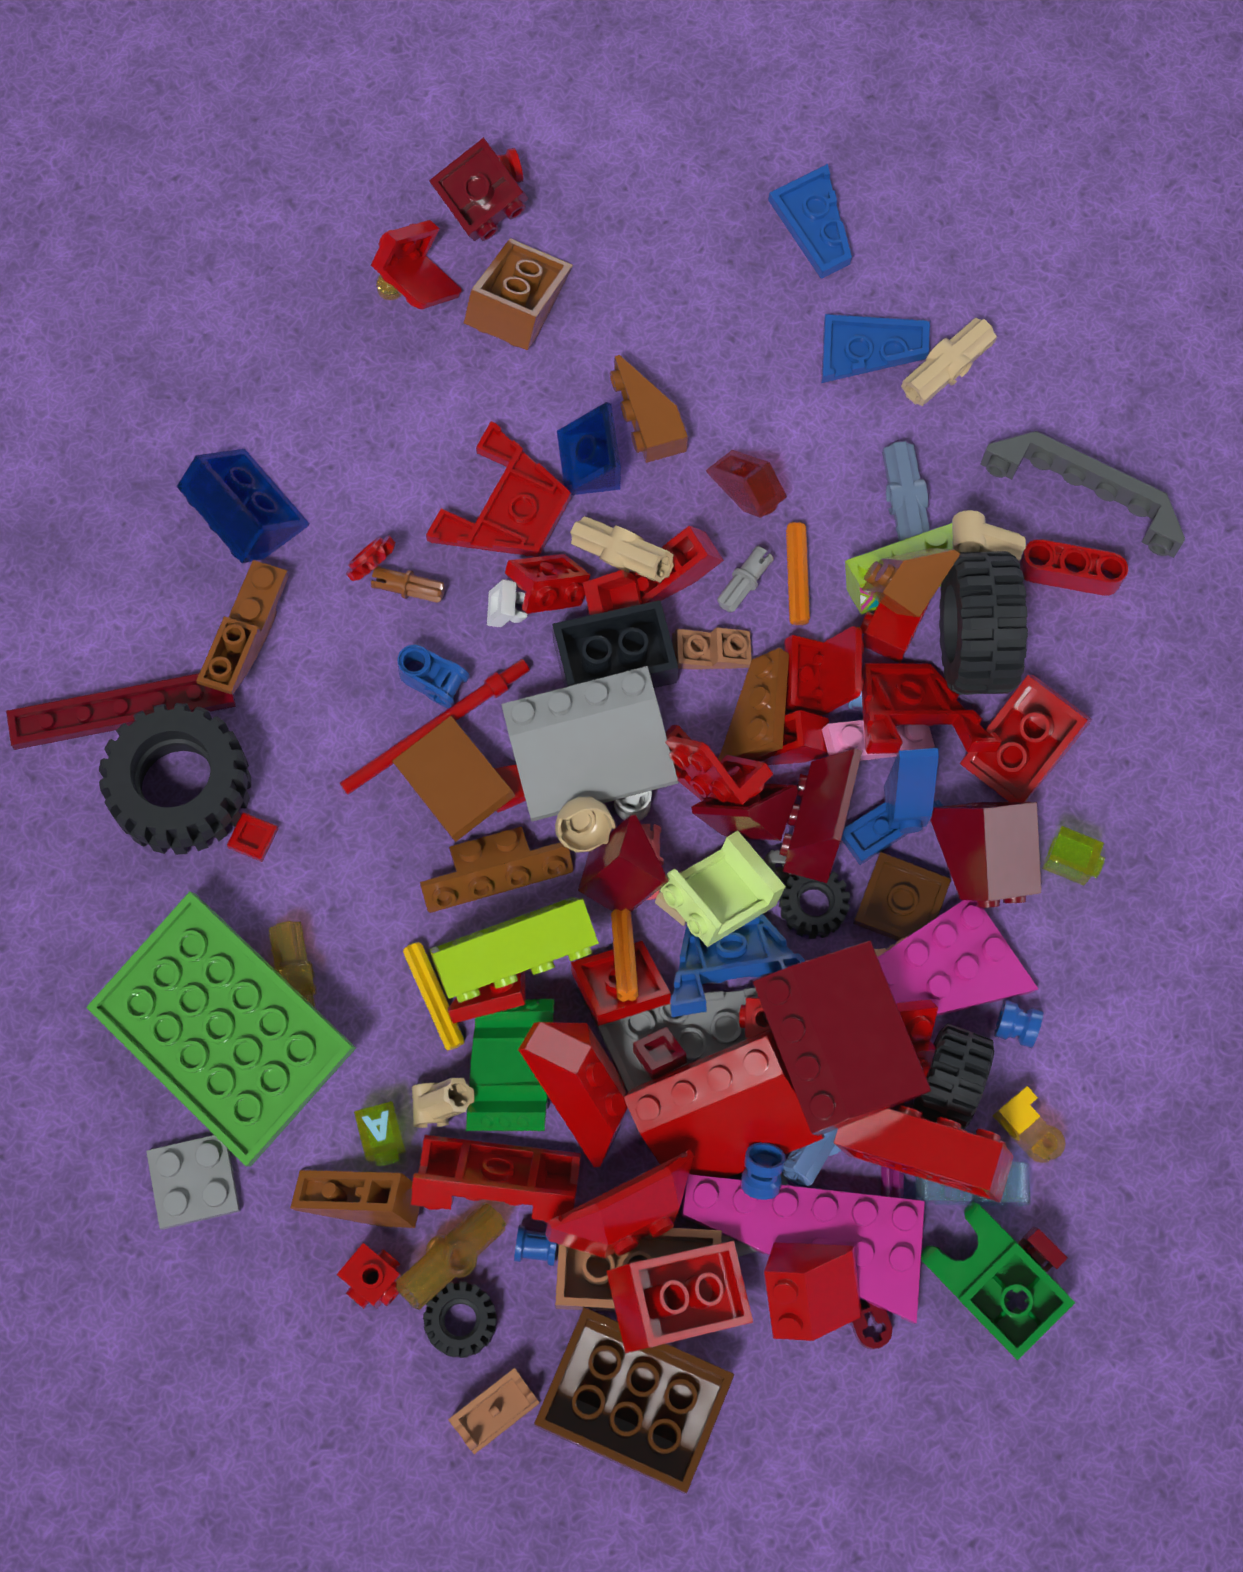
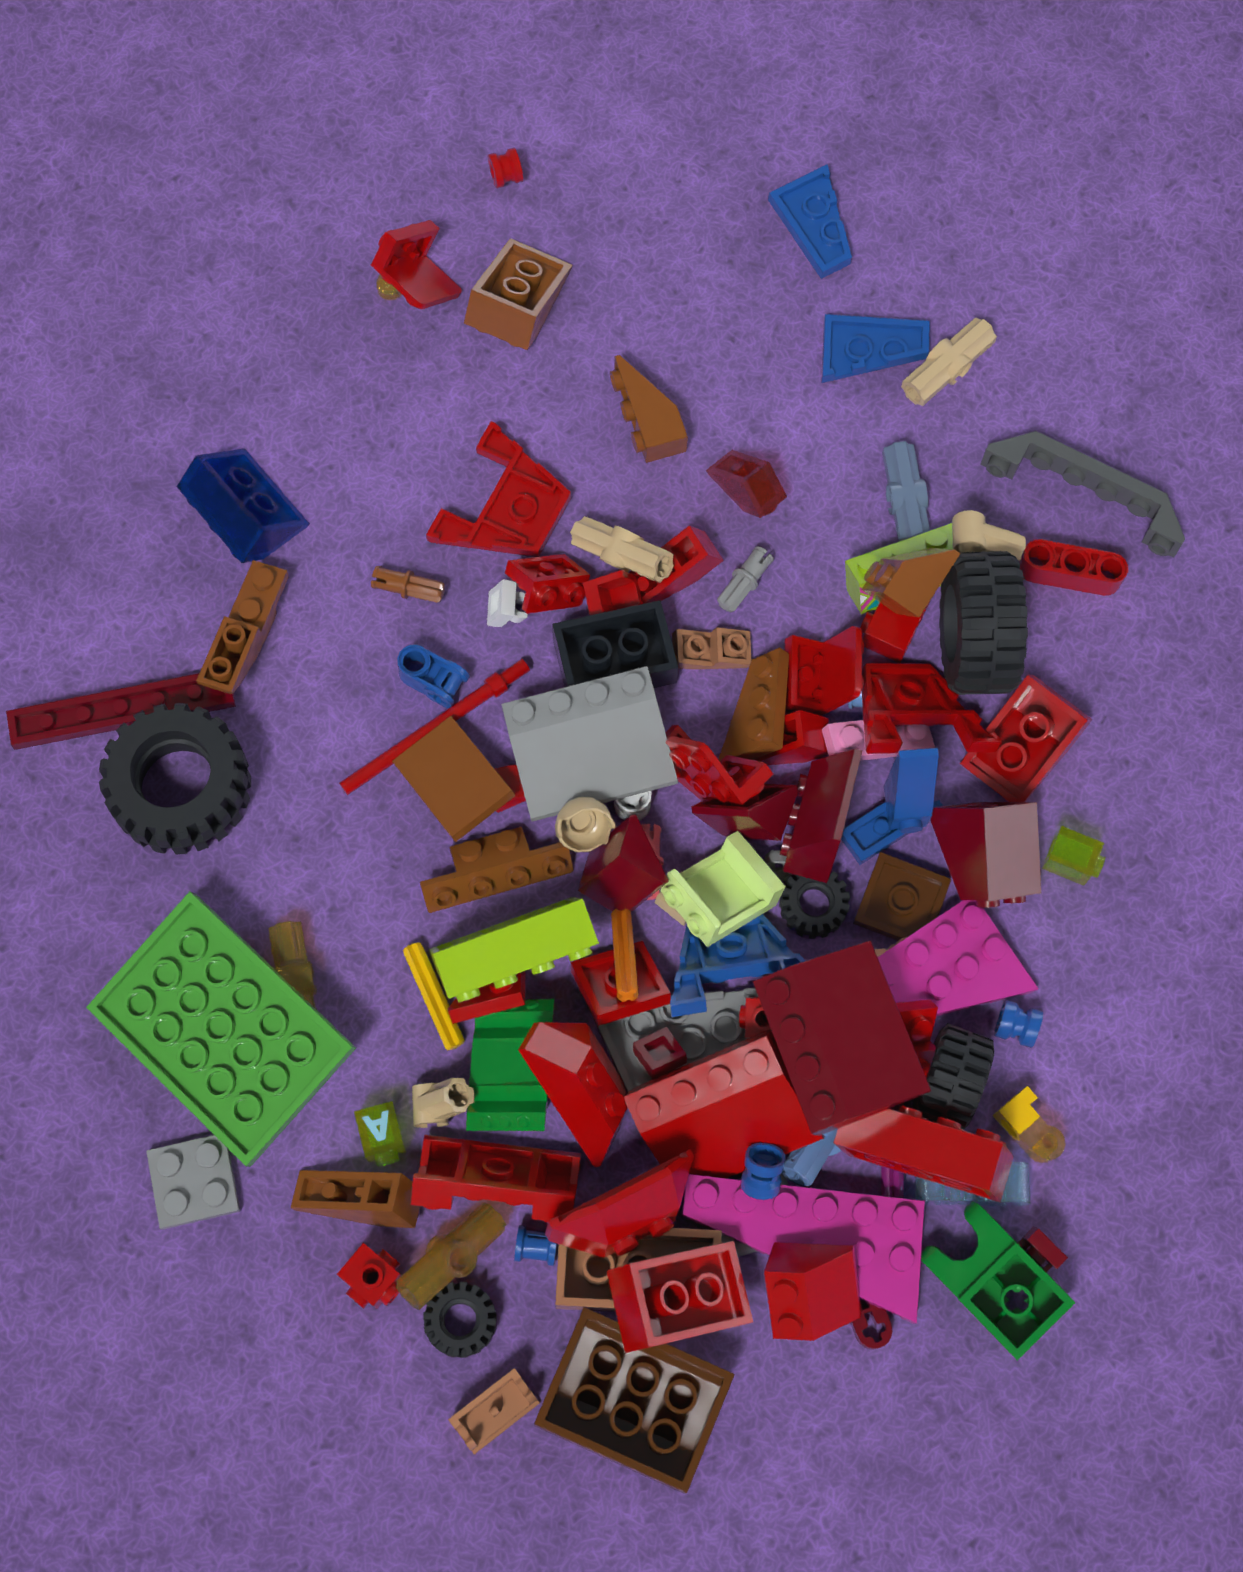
red tile [227,812,278,862] -> none
red gear [346,536,396,581] -> none
dark red plate [429,137,529,241] -> none
clear blue slope [557,402,621,495] -> none
orange axle [786,522,810,625] -> none

